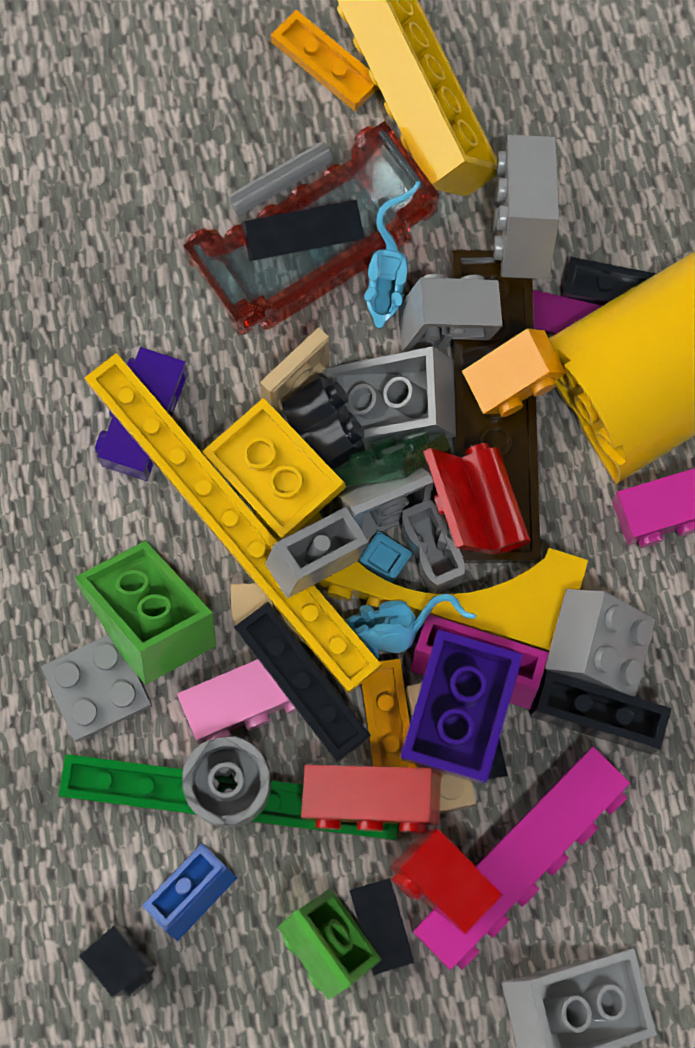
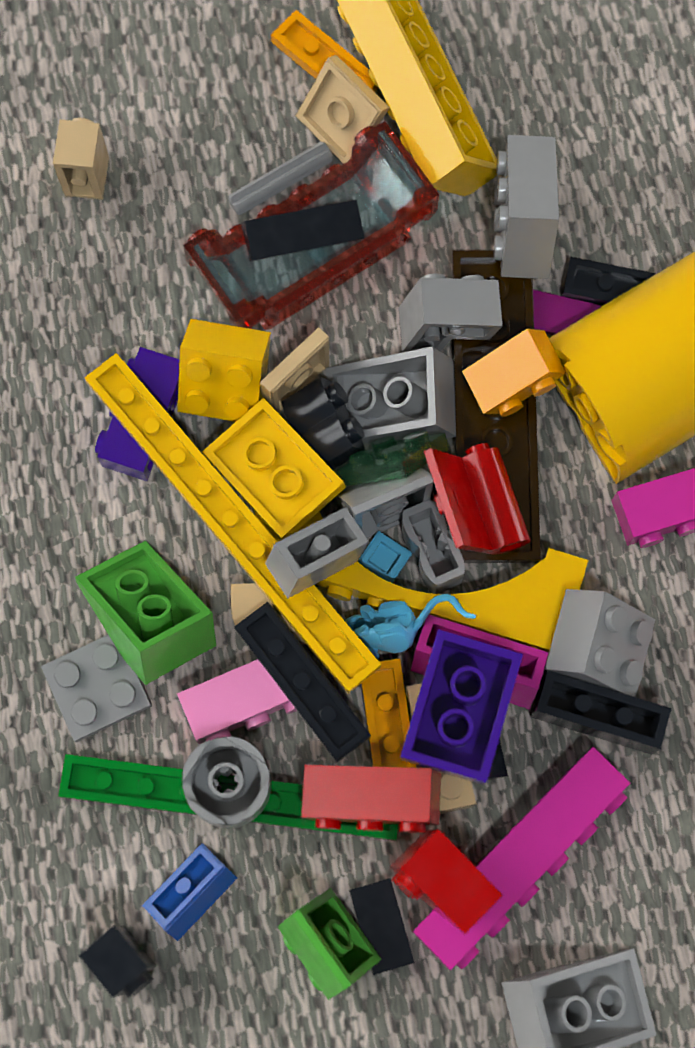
medium azure animal [364,181,420,329] -> none
none -> tan brick [53,118,109,200]
none -> yellow brick [177,319,271,422]
none -> tan tile [296,55,390,168]

